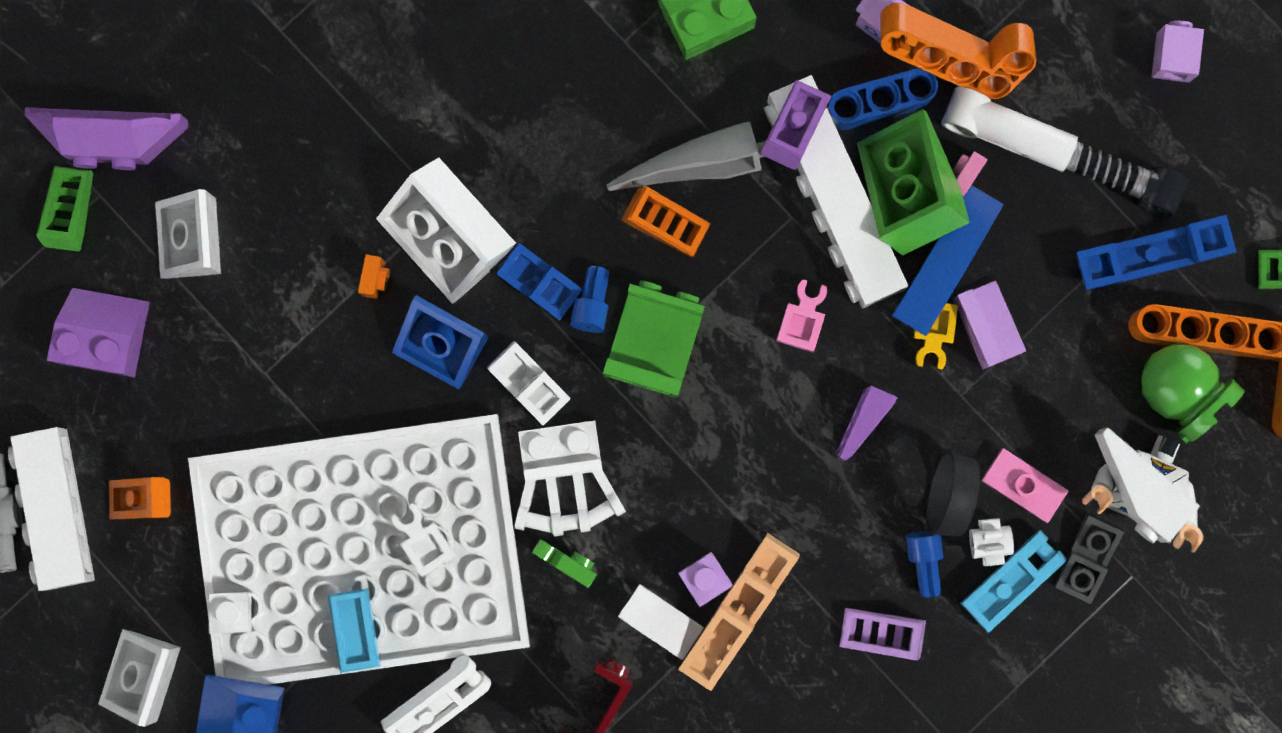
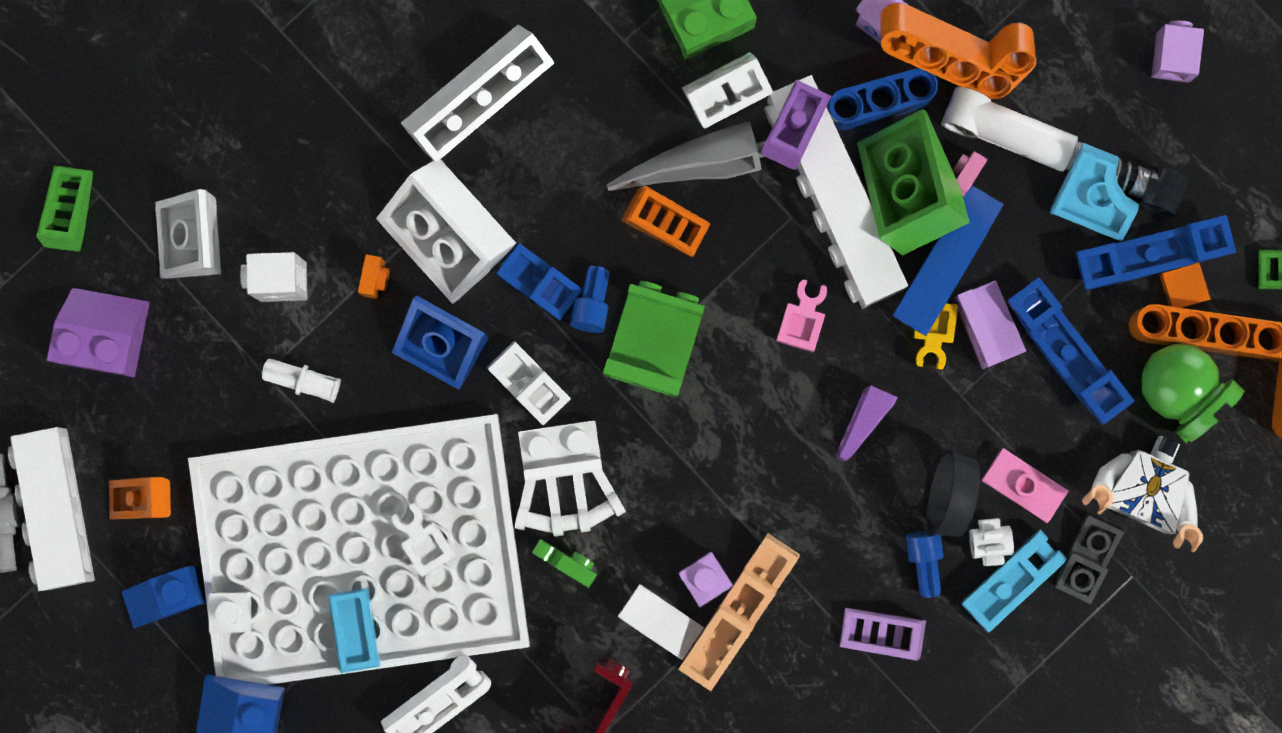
medium lavender wedge [25,107,188,170] -> none
white slope [98,629,181,726] -> none
white slope [1095,428,1200,543] -> none
none -> blue slope [122,566,206,629]
none -> white brick [240,252,307,302]
none -> white axle [262,359,341,403]
none -> white brick [401,25,554,162]
none -> white brick [682,52,773,129]
none -> blue slope [1007,277,1135,425]
none -> medium azure tile [1050,143,1139,242]
none -> orange tile [1159,263,1211,308]

